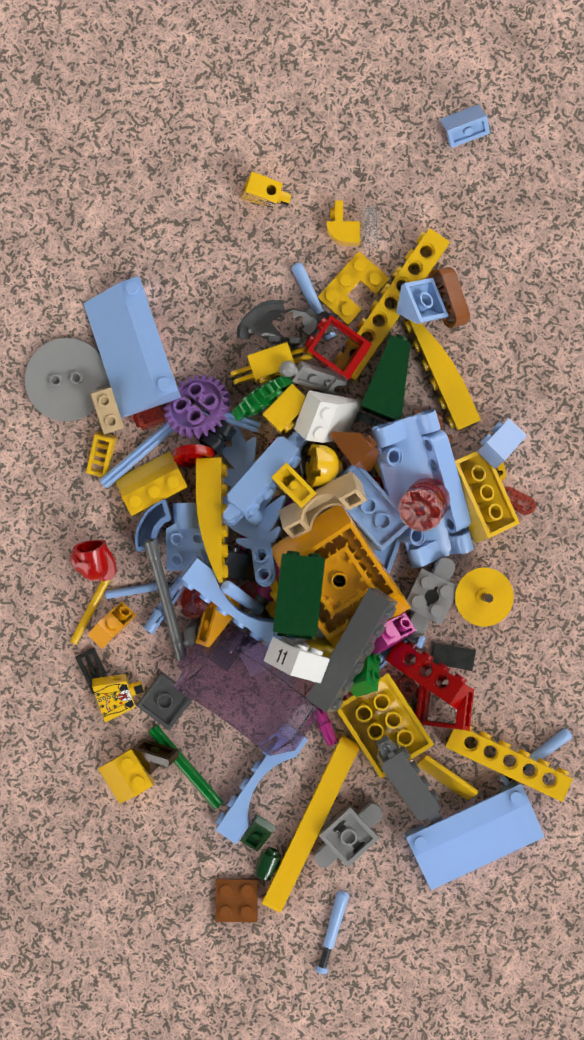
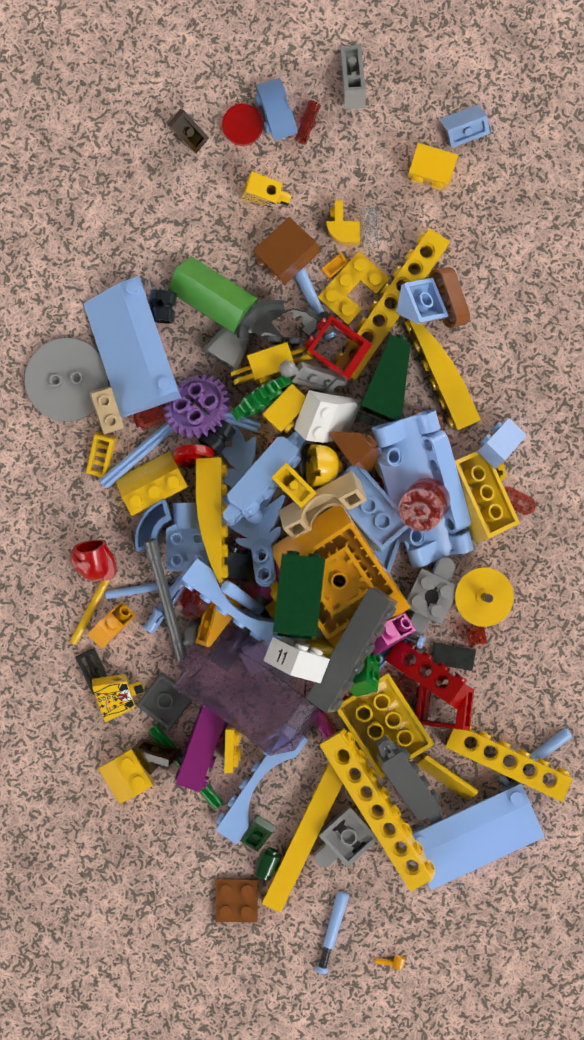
none -> black wheel [149,290,177,324]
none -> dark brown slope [167,109,209,154]
none -> bright green slope [168,256,258,334]
none -> magenta brick [173,702,231,793]
none -> light grey piece [203,301,260,371]
none -> red tile [222,103,263,147]
none -> yellow plate [224,722,242,773]
none -> dark orange brick [253,217,321,285]
none -> medium blue brick [255,78,298,141]
none -> clear red pin [294,100,321,145]
none -> yellow brick [319,728,436,892]
none -> light orange piece [321,253,349,280]
none -> light grey slope [340,45,366,109]
none -> light orange hand [375,955,405,970]
none -> yellow slope [408,143,458,190]
none -> clear red wheel [466,626,487,648]

